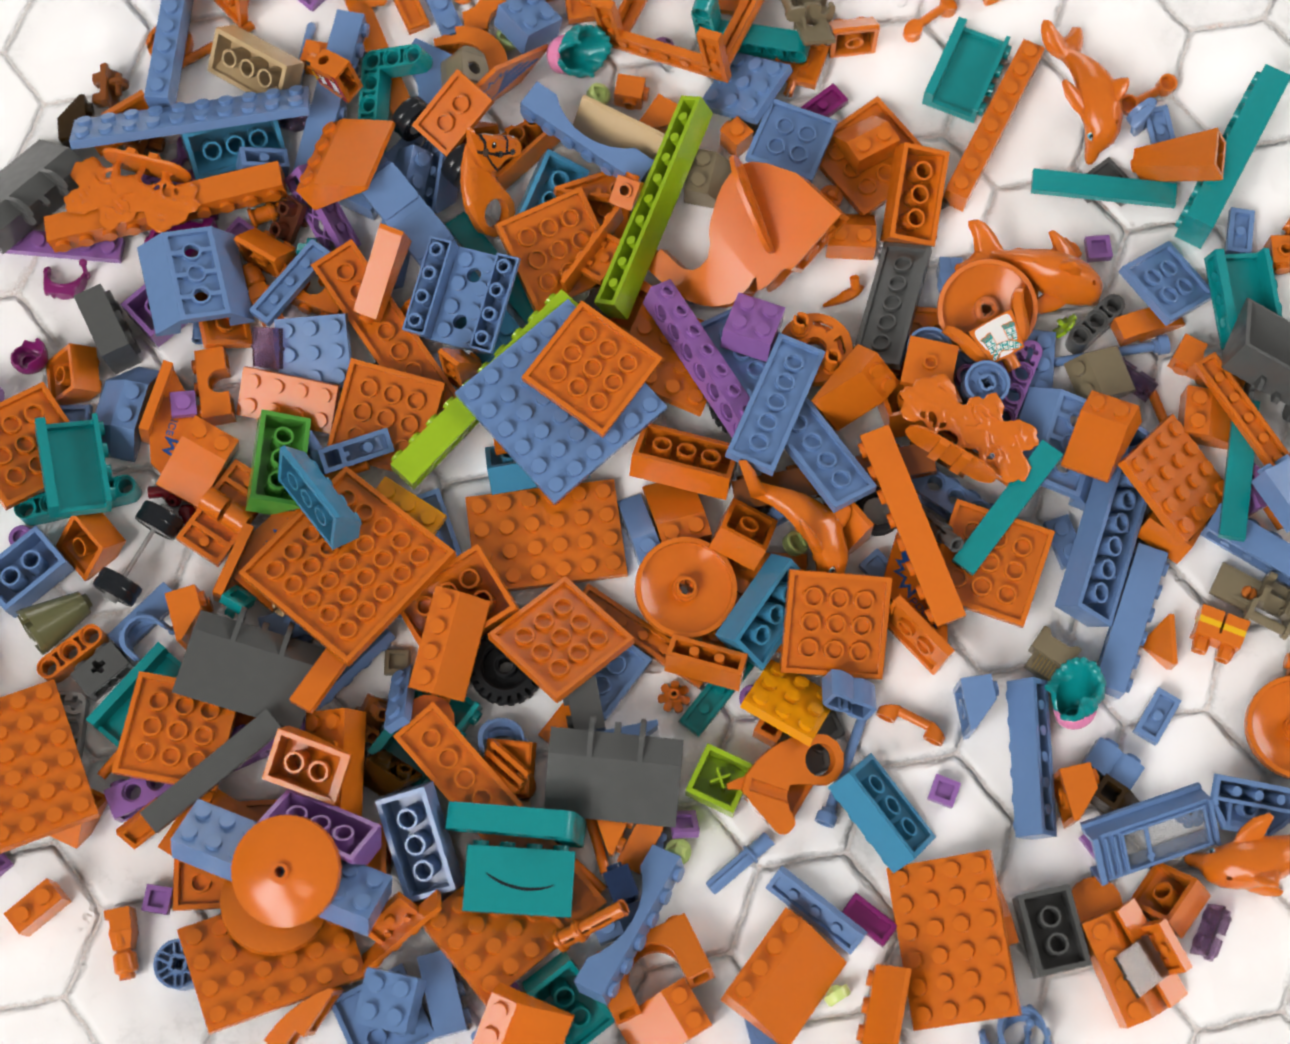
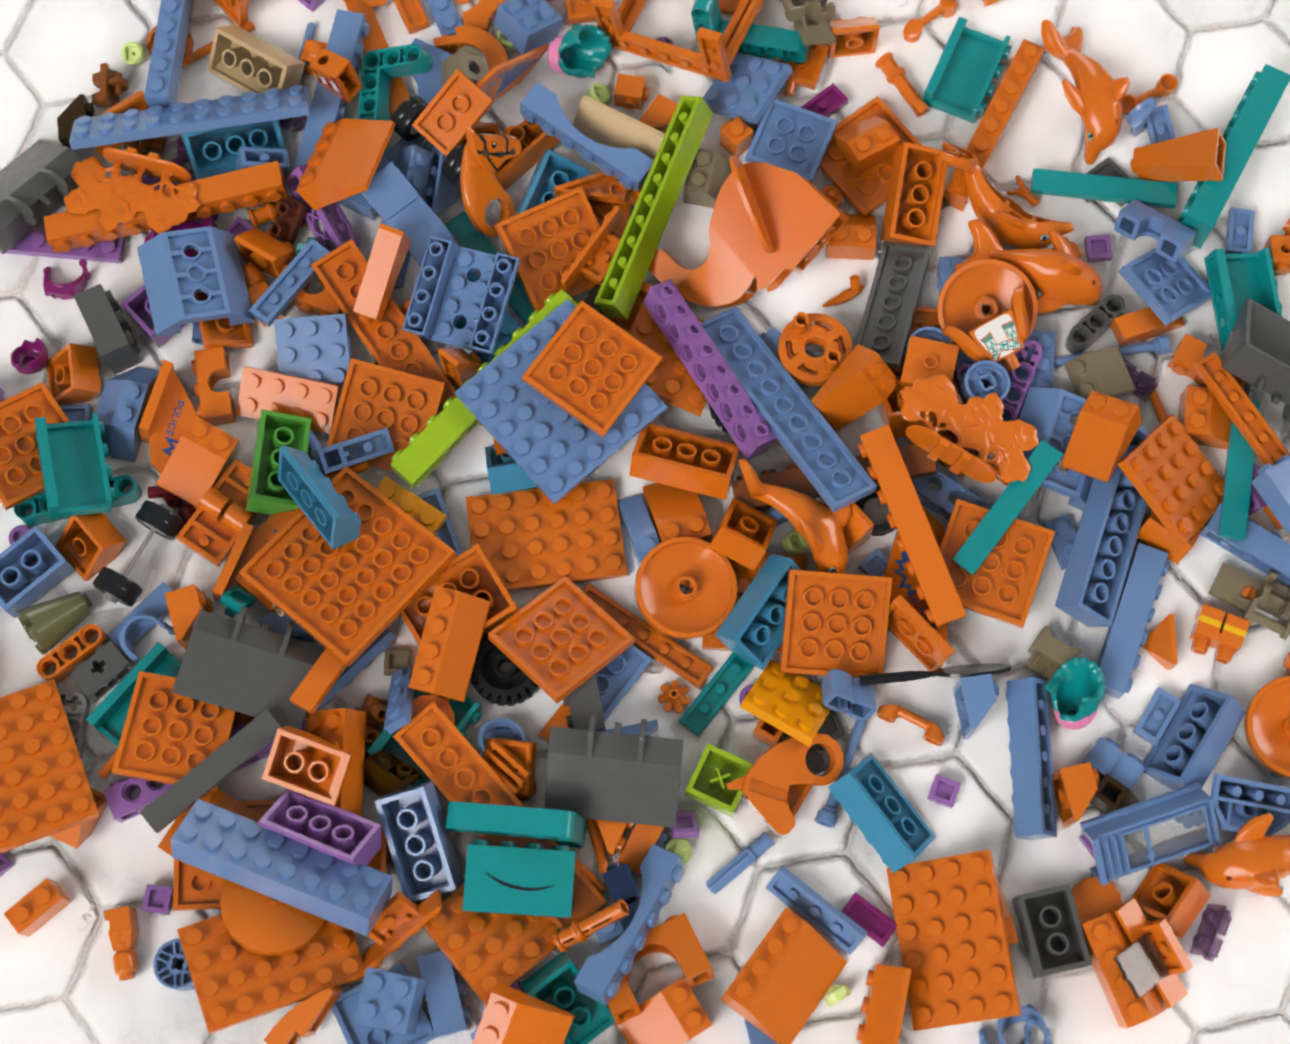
orange tile [116,797,157,850] -> none
medium lavender plate [169,390,197,419] -> none
orange dish [231,815,342,927] -> none
clear purple piece [251,326,285,369] -> none
orange brick [608,172,644,211] -> none
orange brick [664,634,748,691] -> none
medium lavender brick [720,293,786,362] -> none
medium blue plate [725,333,826,476] -> none
dark grey pin [922,506,964,552] -> none
lime plant [1052,313,1077,338] -> none
none -> yellowish green tile [121,41,146,66]
none -> black piece [859,663,1011,686]
none -> orange pin [875,52,930,117]
none -> orange animal [939,142,1074,249]
none -> orange bar [1007,175,1041,208]
none -> medium blue arch [1114,199,1197,263]
none -> medium blue slope [1142,684,1246,790]

